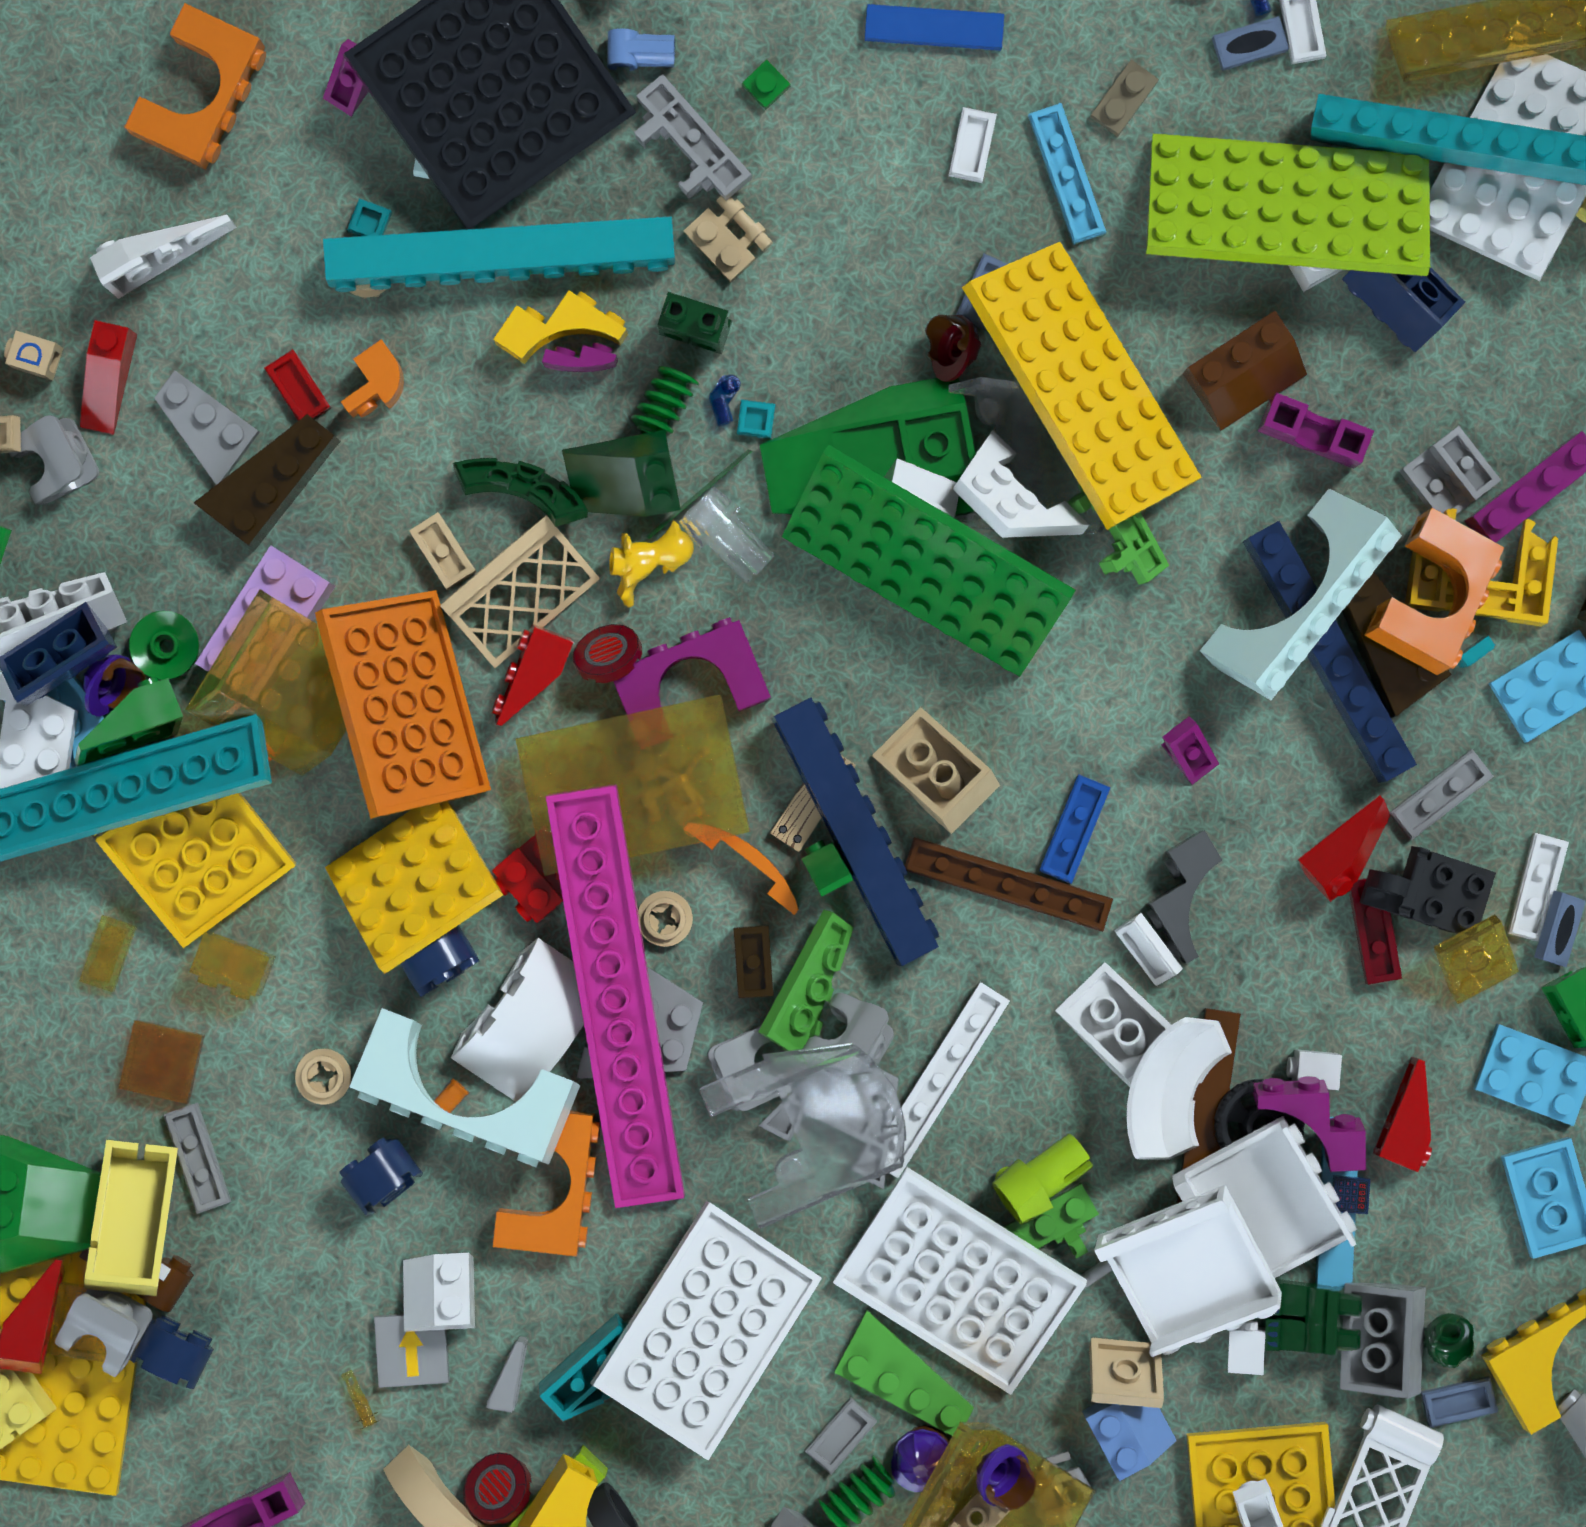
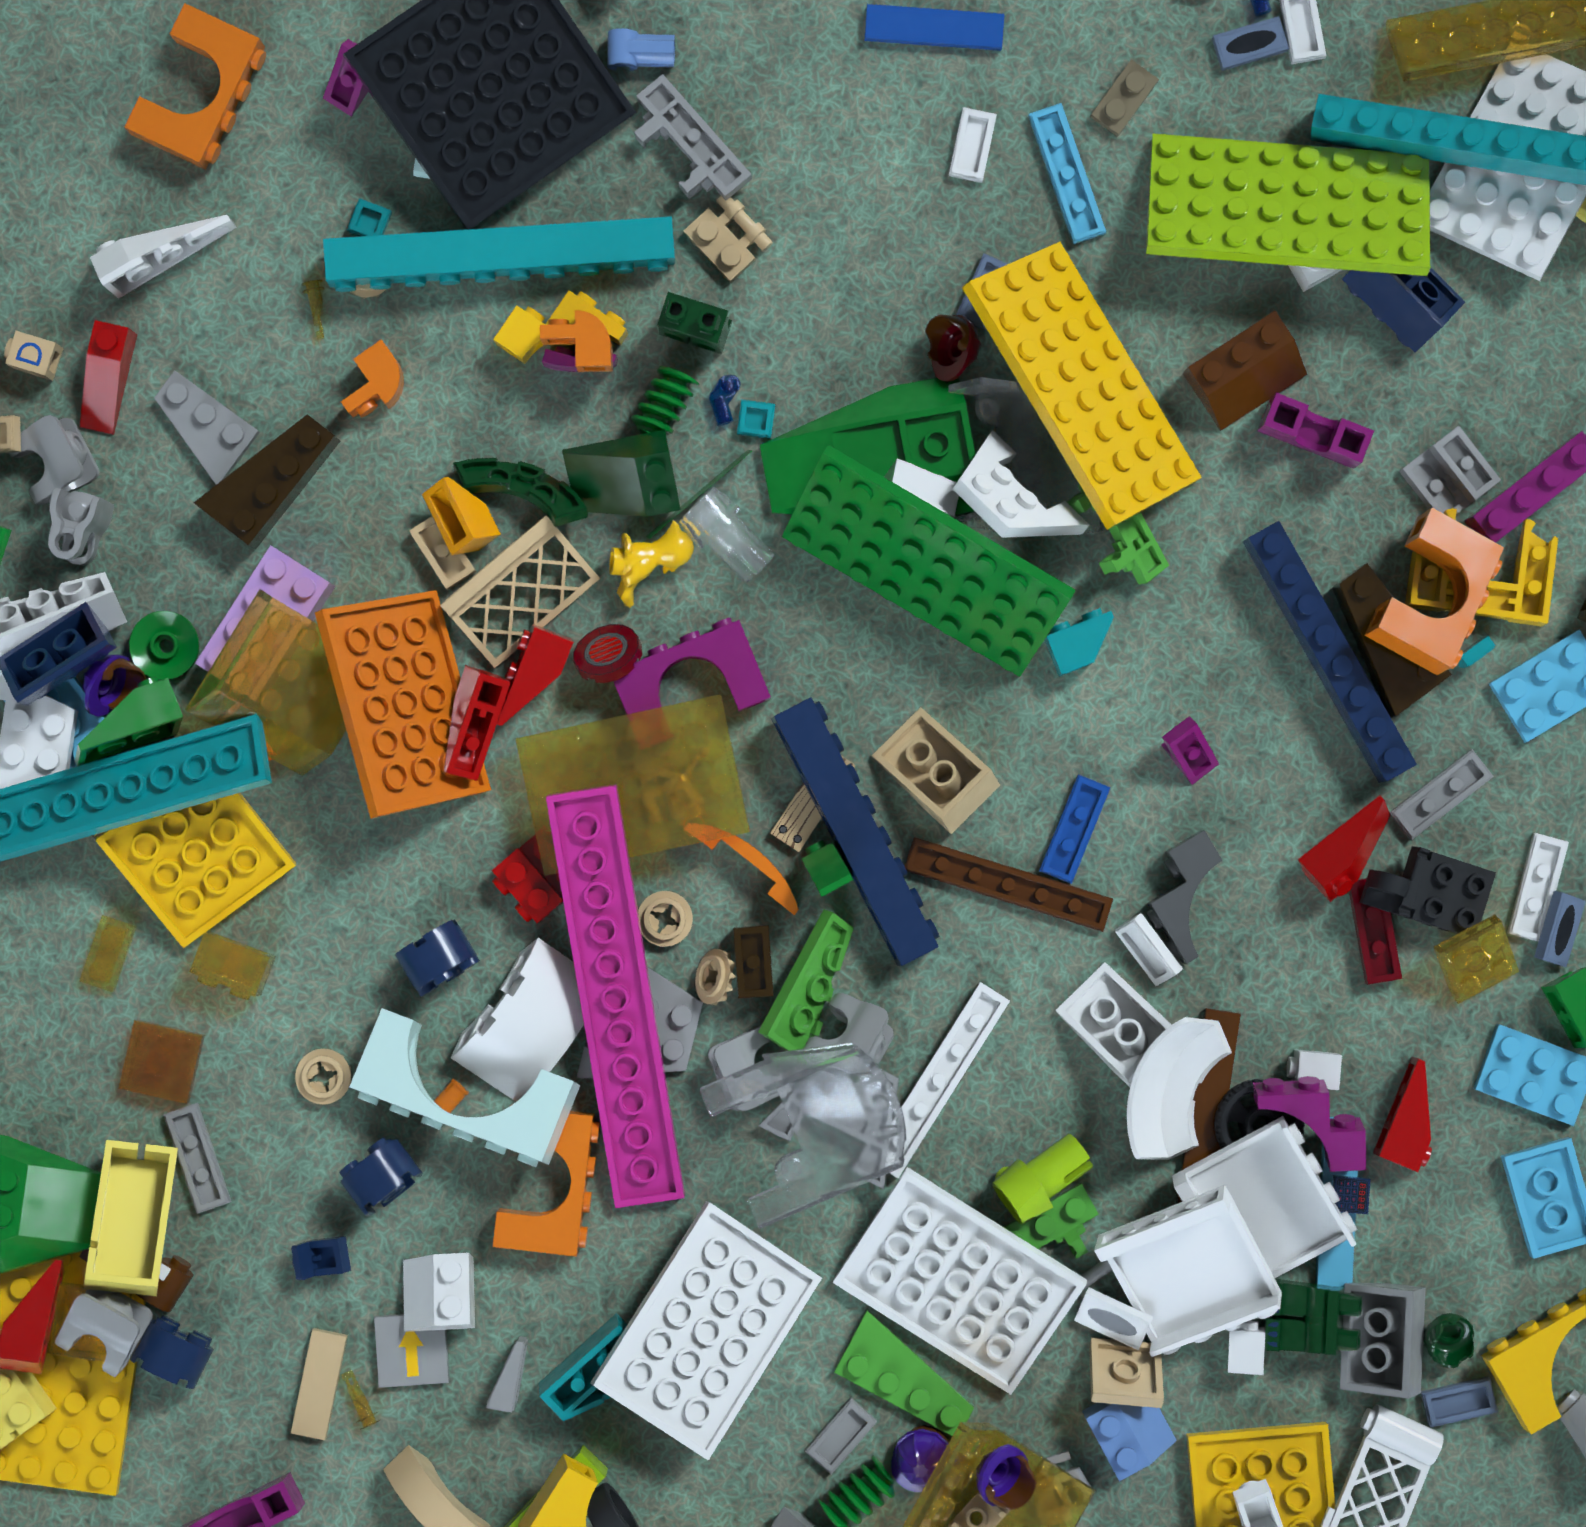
red tile [264,349,331,421] -> none
yellow plate [325,801,503,974] -> none
tile [463,1452,532,1525] -> none
green plate [742,59,791,110] -> none
light aqua arch [1200,489,1402,700] -> none
none -> light grey piece [48,488,114,566]
none -> dark blue bracket [291,1236,351,1280]
none -> tan tile [291,1328,348,1440]
none -> clear yellow piece [301,279,325,340]
none -> light orange slope [422,477,501,555]
none -> red slope [444,665,511,781]
none -> orange brick [540,310,613,372]
none -> tan gear [695,949,736,1005]
none -> teal slope [1044,608,1114,677]
none -> white tile [1074,1287,1153,1351]

